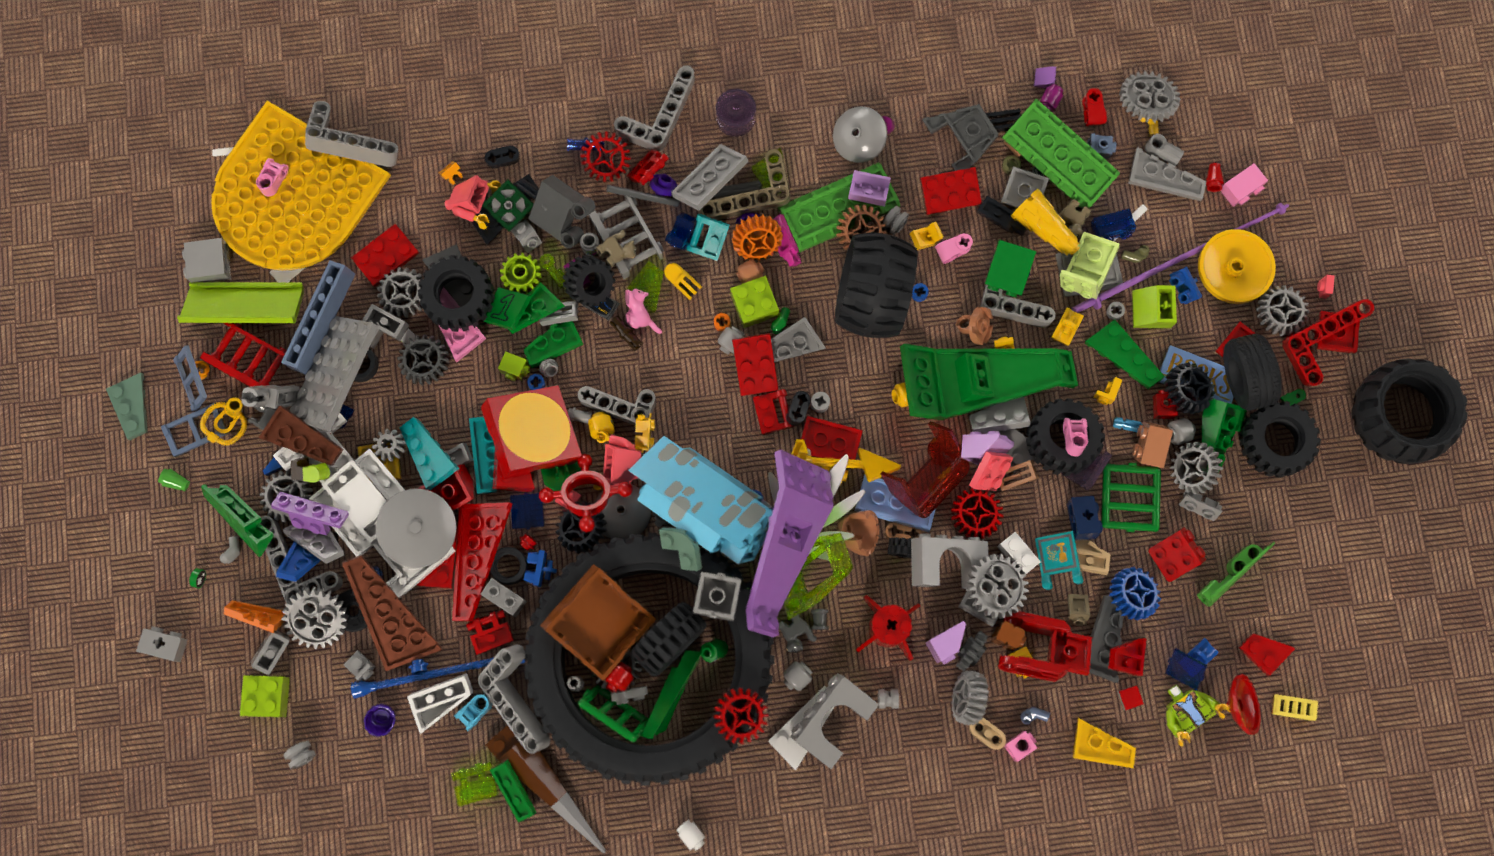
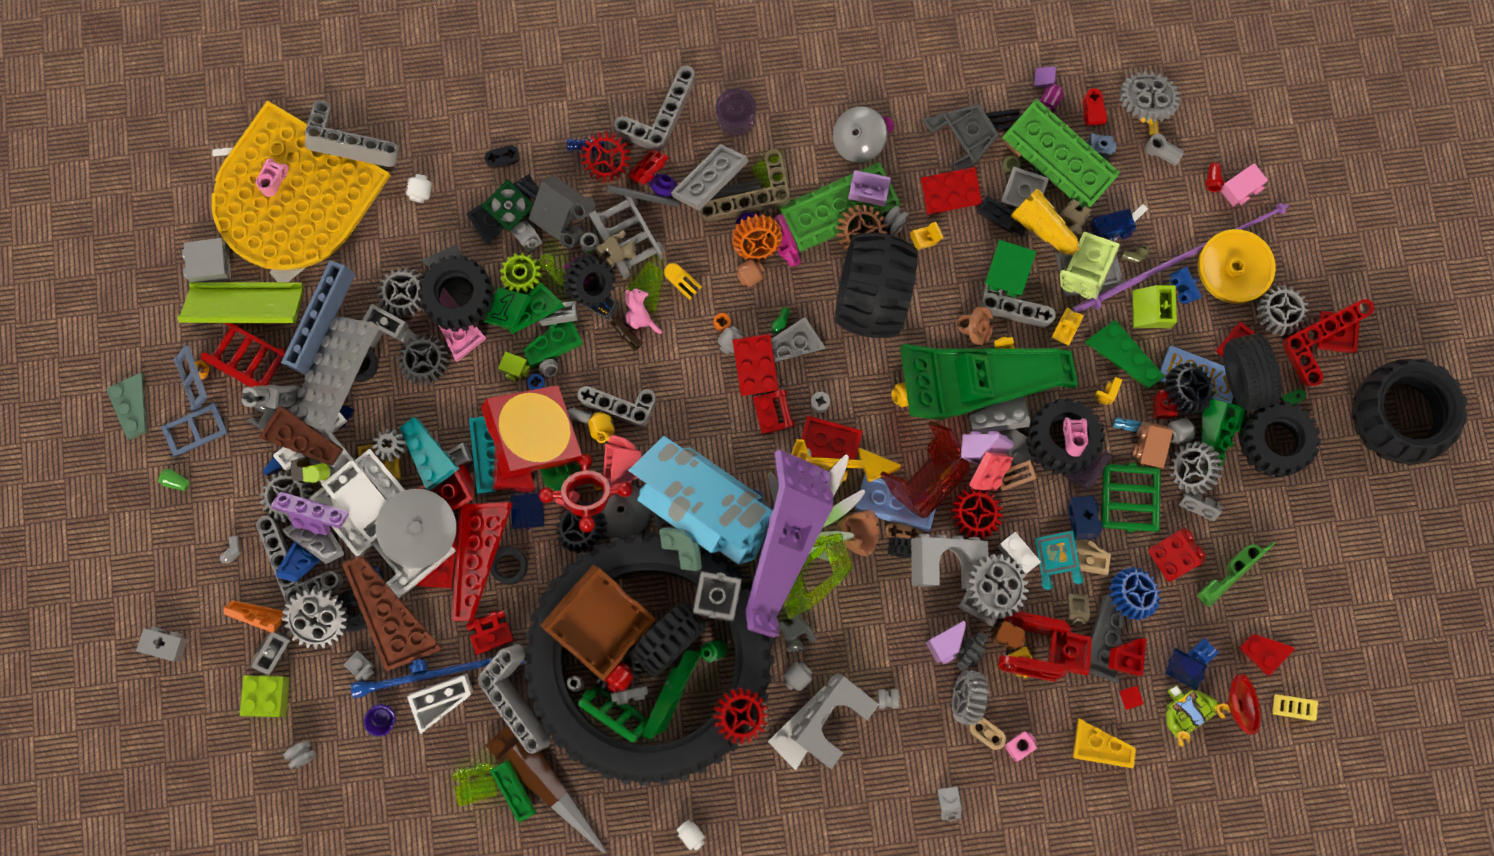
tile [189,568,206,589] -> none
yellow piece [200,398,247,446] -> none
green wedge [201,484,274,557] -> none
red plate [351,224,419,287] -> none
light orange tile [439,161,463,185] -> none
coral torso [445,175,501,229] -> none
medium azure piece [454,694,492,731] -> none
light grey brick [481,578,527,617] -> none
red plate [519,533,537,551] -> none
blue hips [524,550,558,587] -> none
yellow hinge [635,413,655,453] -> none
clear blue brick [665,212,697,250] -> none
teal plate [686,214,730,261] -> none
lime brick [730,276,779,329] -> none
black beam [786,391,811,426] -> none
dark grey bush [811,609,829,630] -> none
red brick [855,595,920,661] -> none
blue bush [912,283,929,302] -> none
bright pink piece [935,233,973,264] -> none
sand blue arm [1020,707,1050,725] -> none
light grey bush [1106,301,1125,320] -> none
light grey wing [1128,147,1206,201] -> none
coral plate [1317,275,1335,299] -> none
none -> white head [406,174,432,203]
none -> light grey bracket [937,787,962,821]

